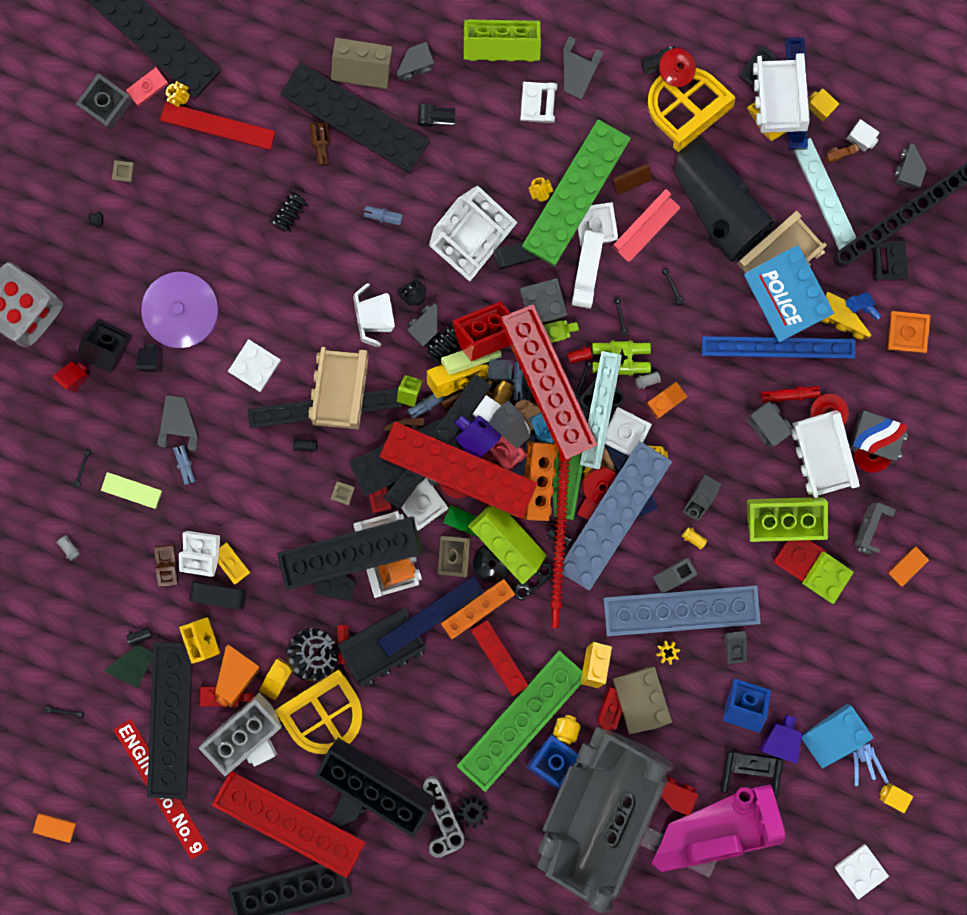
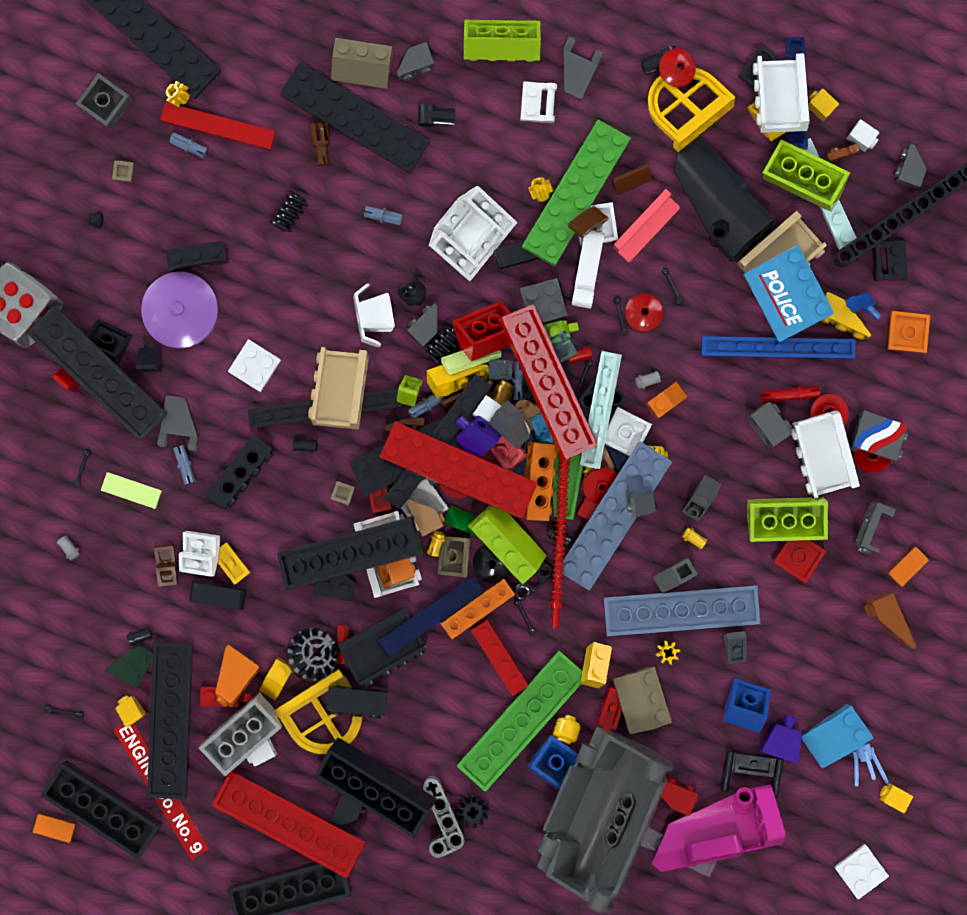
coral plate [126,67,168,107] -> none
yellow brick [179,617,220,664] -> none
lime pin [592,340,651,376] -> none
lime plate [802,551,854,604] -> none
none -> black plate [26,305,167,441]
none -> black brick [40,760,163,860]
none -> yellow slope [115,695,147,728]
none -> black arch [166,241,229,272]
none -> sand blue axle [170,133,208,159]
none -> black brick [206,434,274,509]
none -> black brick [327,685,388,719]
none -> medium nougat slope [406,500,445,536]
none -> yellow pin [427,531,446,557]
none -> black hinge [514,599,536,636]
none -> clear light blue panel [550,330,578,363]
none -> reddish brown slope [568,206,609,239]
none -> red dish [625,294,663,332]
none -> dark grey slope [626,490,656,518]
none -> lime slope [763,140,850,212]
none -> dark orange slope [863,592,916,649]

